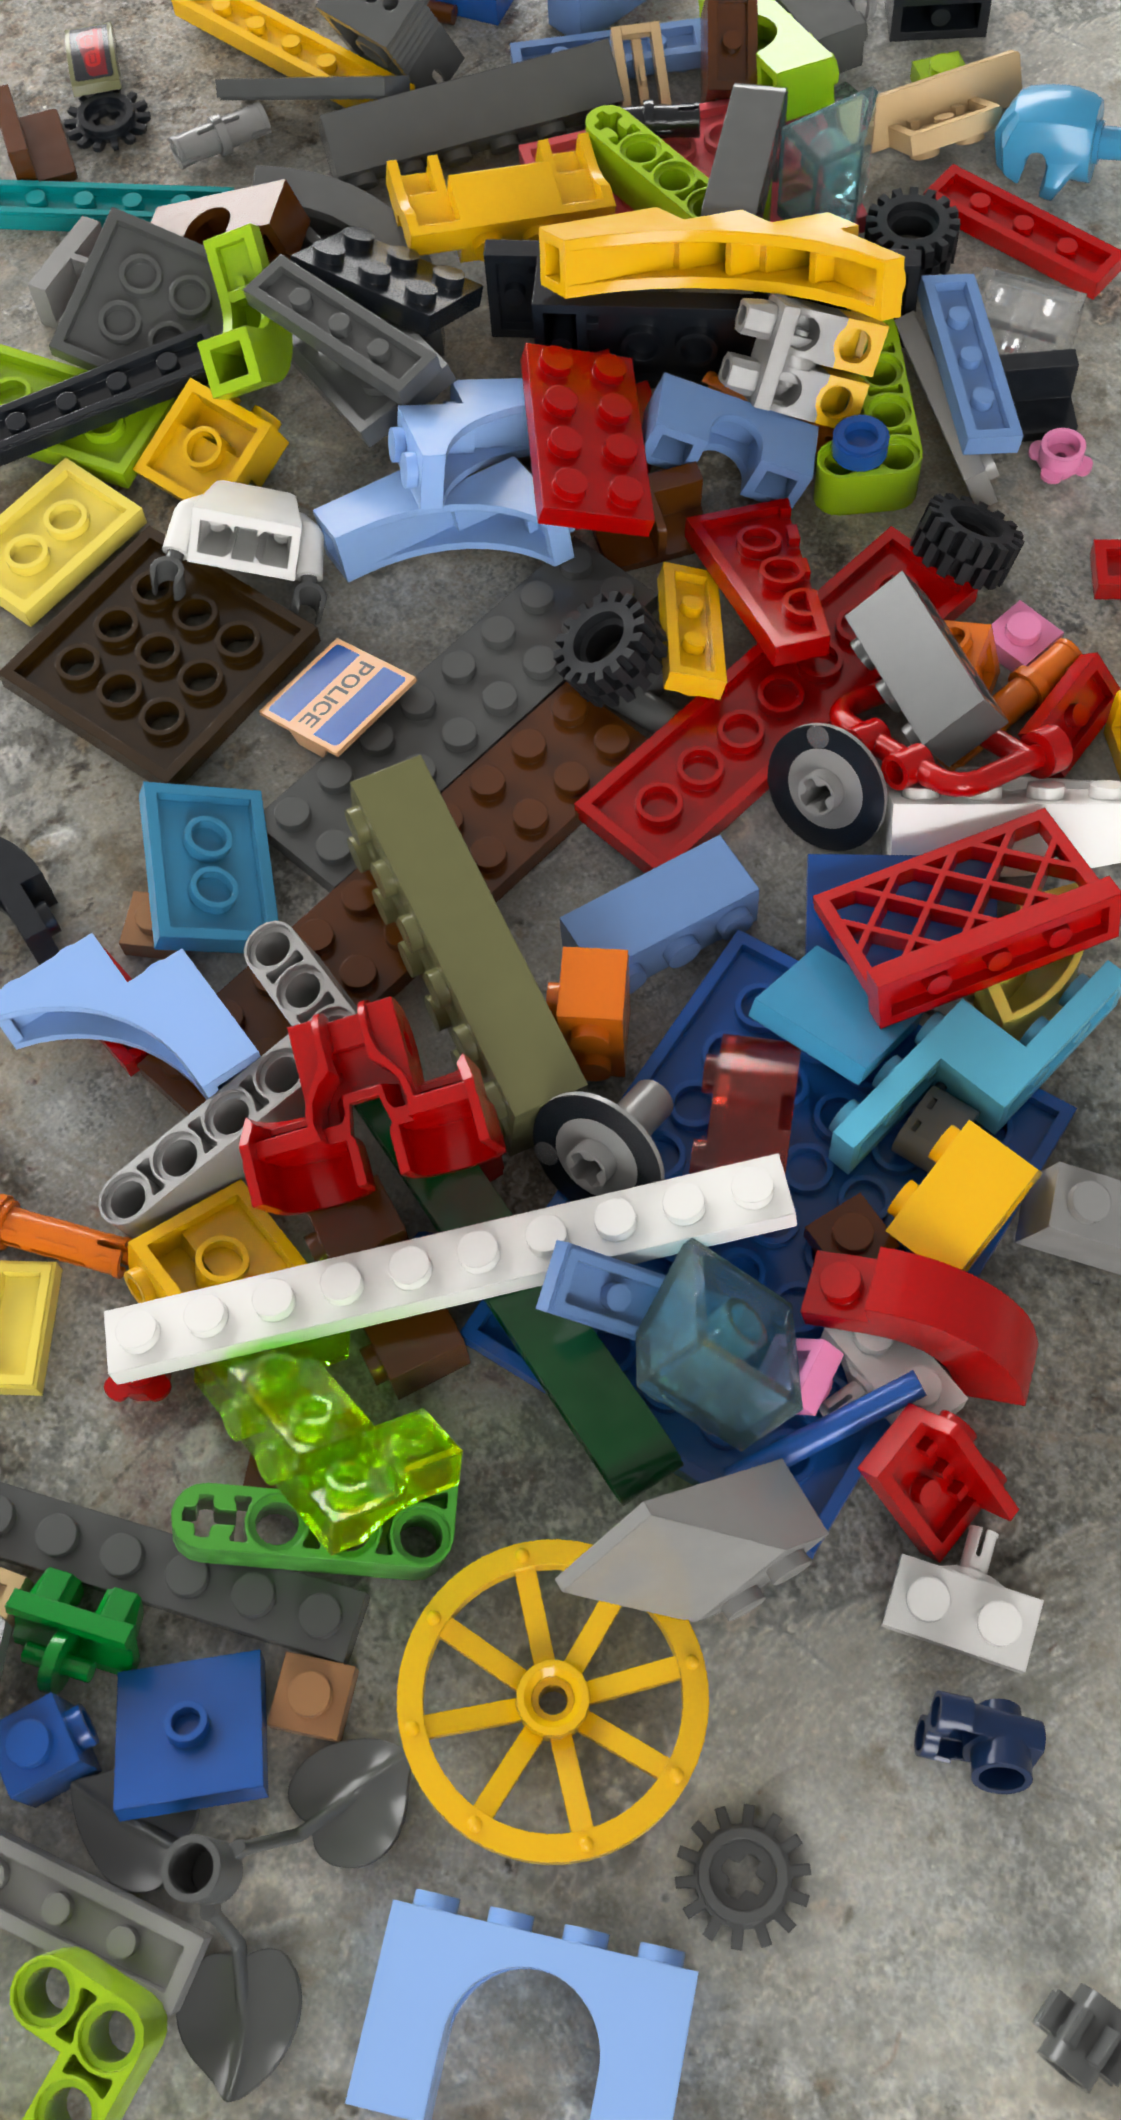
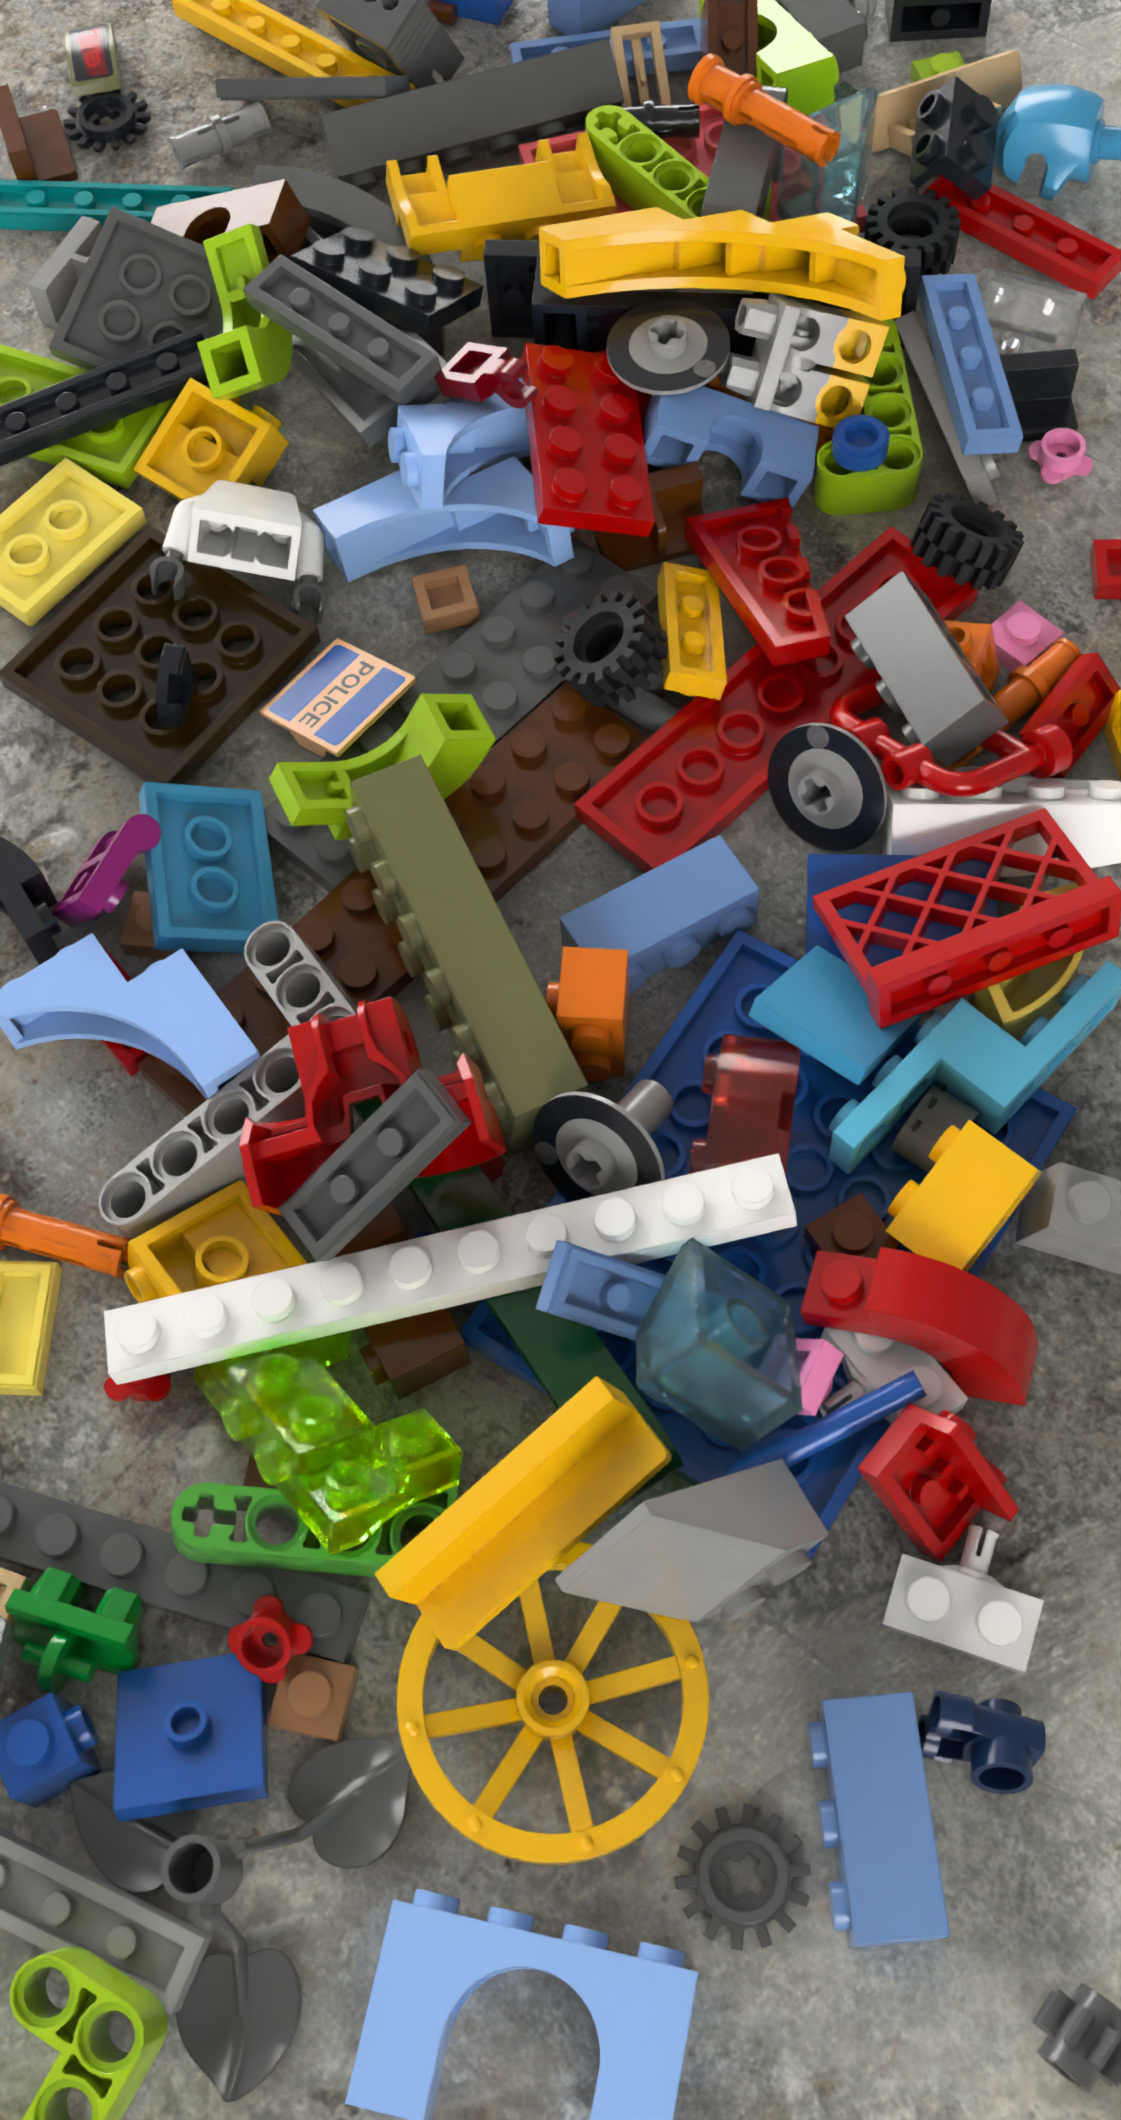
none -> magenta plate [52,814,161,928]
none -> black tile [156,643,198,728]
none -> red plate [228,1594,314,1683]
none -> lime arch [269,693,496,840]
none -> dark grey tile [278,1068,472,1262]
none -> yellow panel [375,1376,671,1651]
none -> medium nougat plate [411,564,480,635]
none -> dark red plate [434,342,539,409]
none -> piece [606,299,730,395]
none -> orange pin [687,54,841,167]
none -> medium blue brick [807,1692,950,1948]
none -> black bracket [909,76,999,200]

